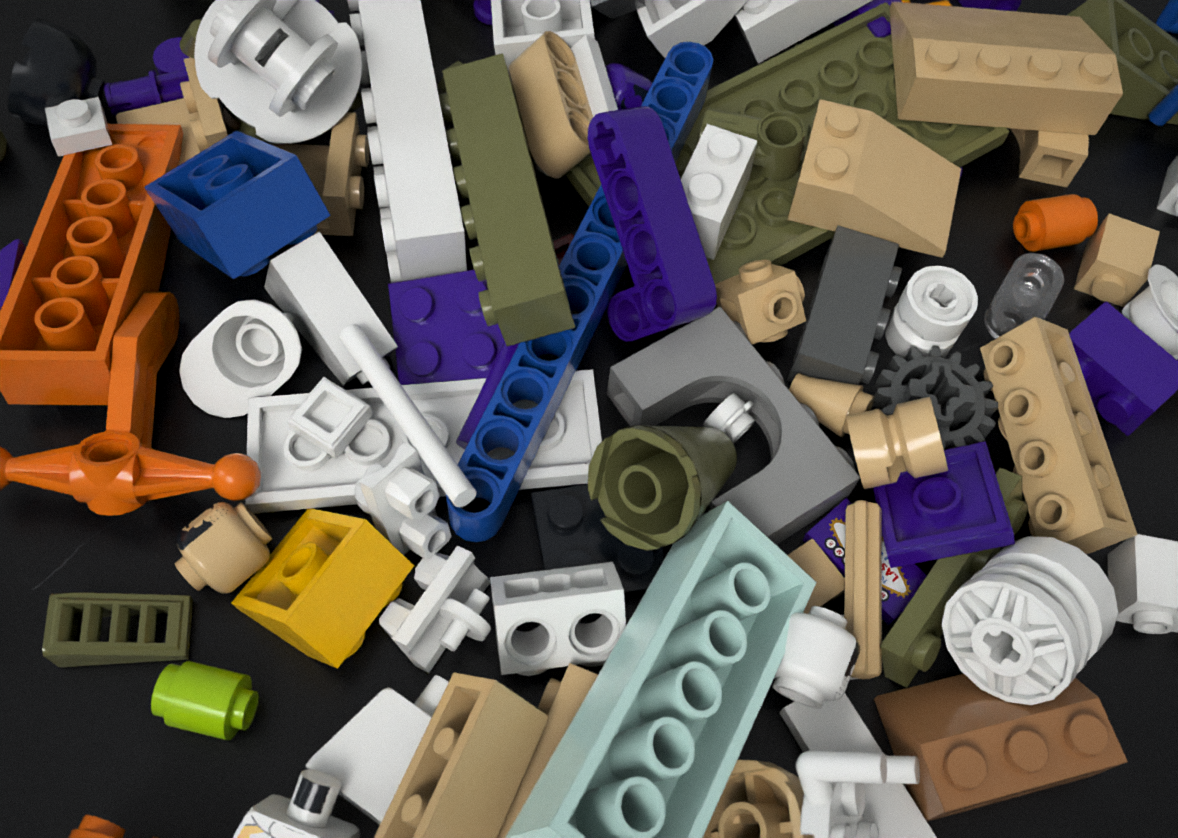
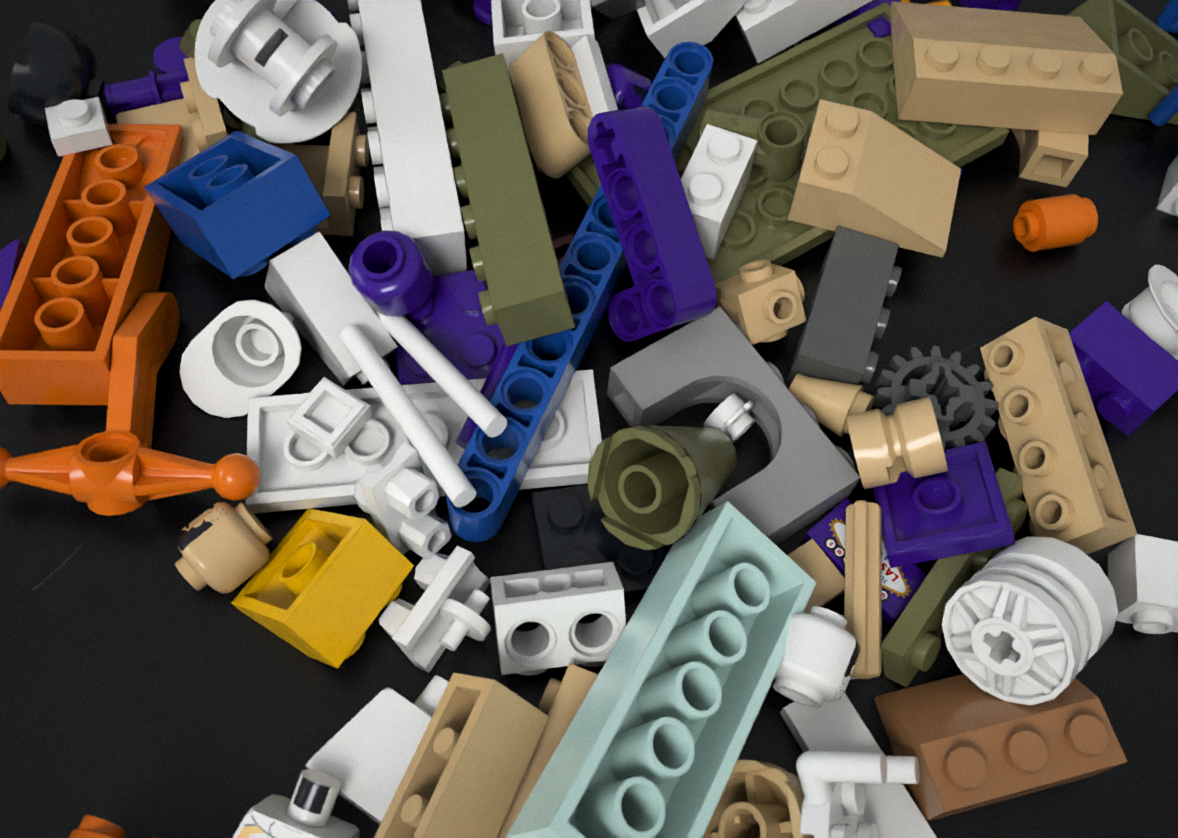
olive slope [42,592,193,667] -> none
lime brick [151,661,259,741] -> none
white wheel [885,265,978,358] -> none
clear plate [984,253,1064,338] -> none
tan brick [1074,213,1160,307] -> none
none -> dark purple head [349,230,434,317]
none -> white bar [373,310,507,437]

